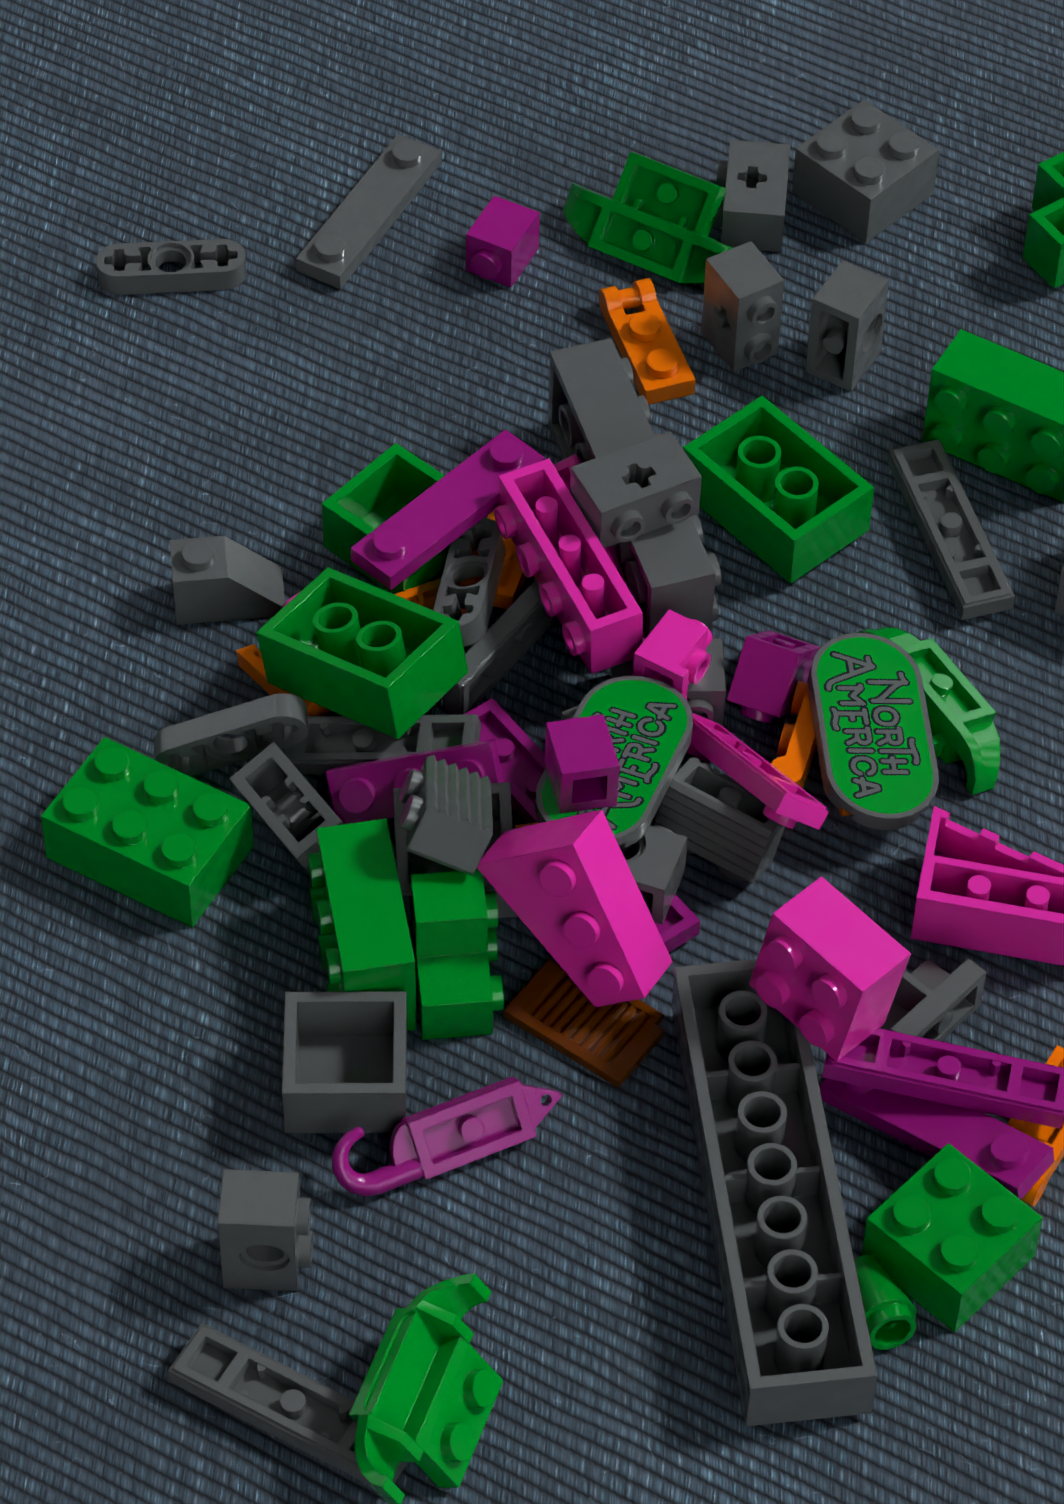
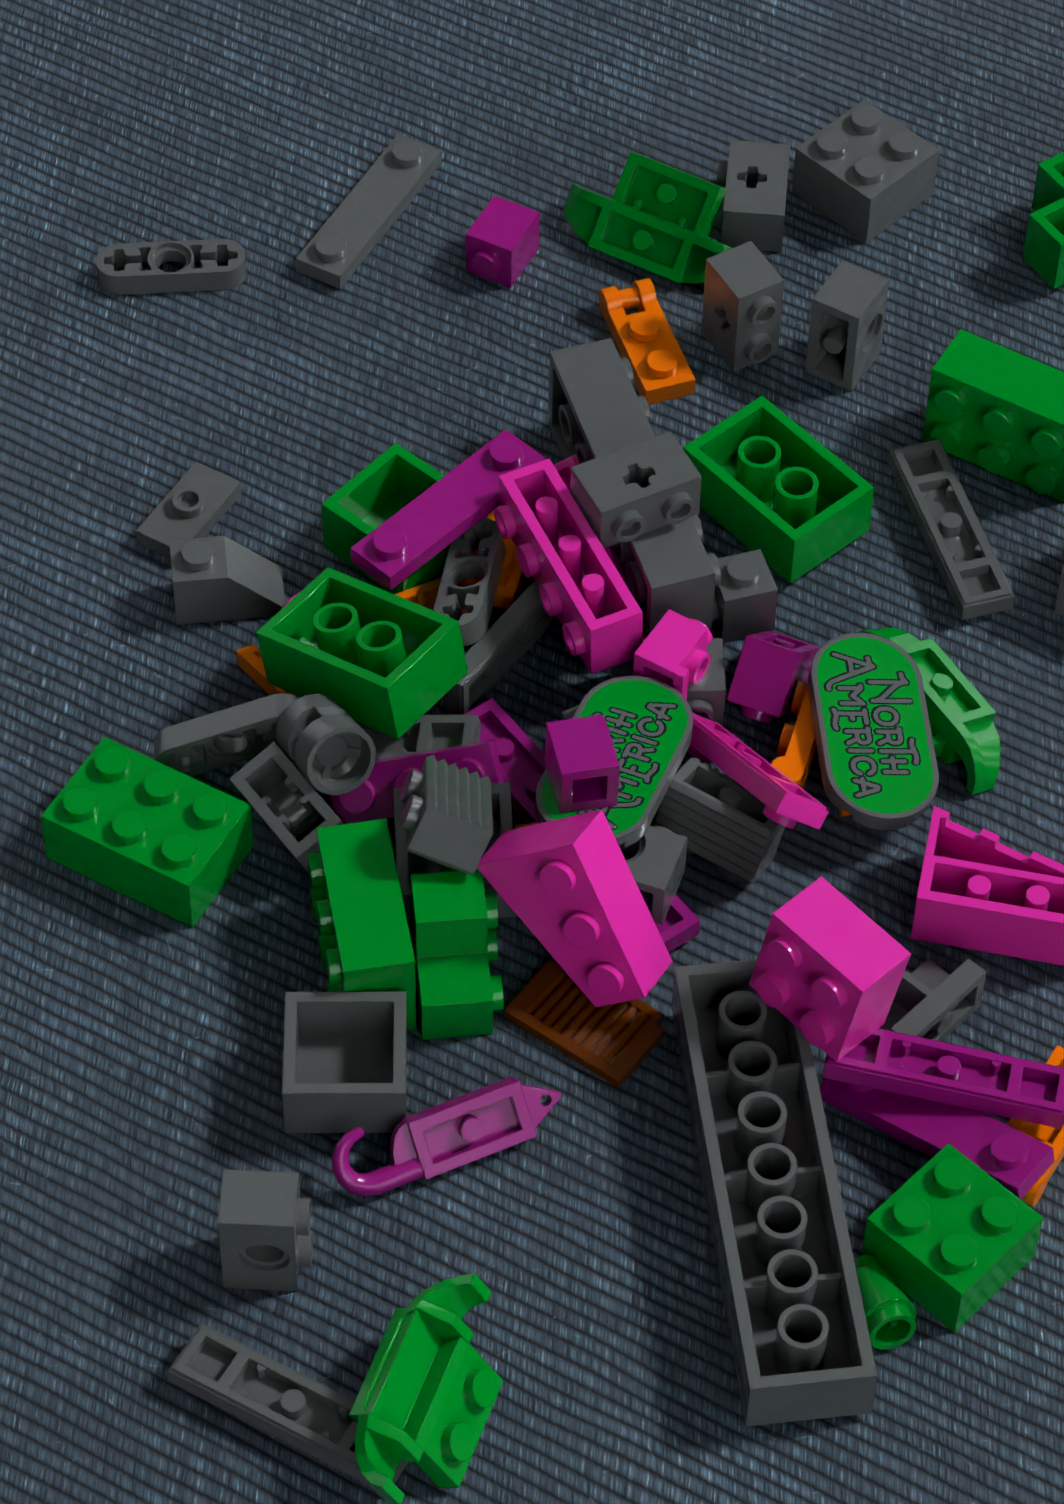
none -> dark grey plate [136,462,242,559]
none -> dark grey wheel [276,693,376,795]
none -> dark grey brick [713,549,778,643]

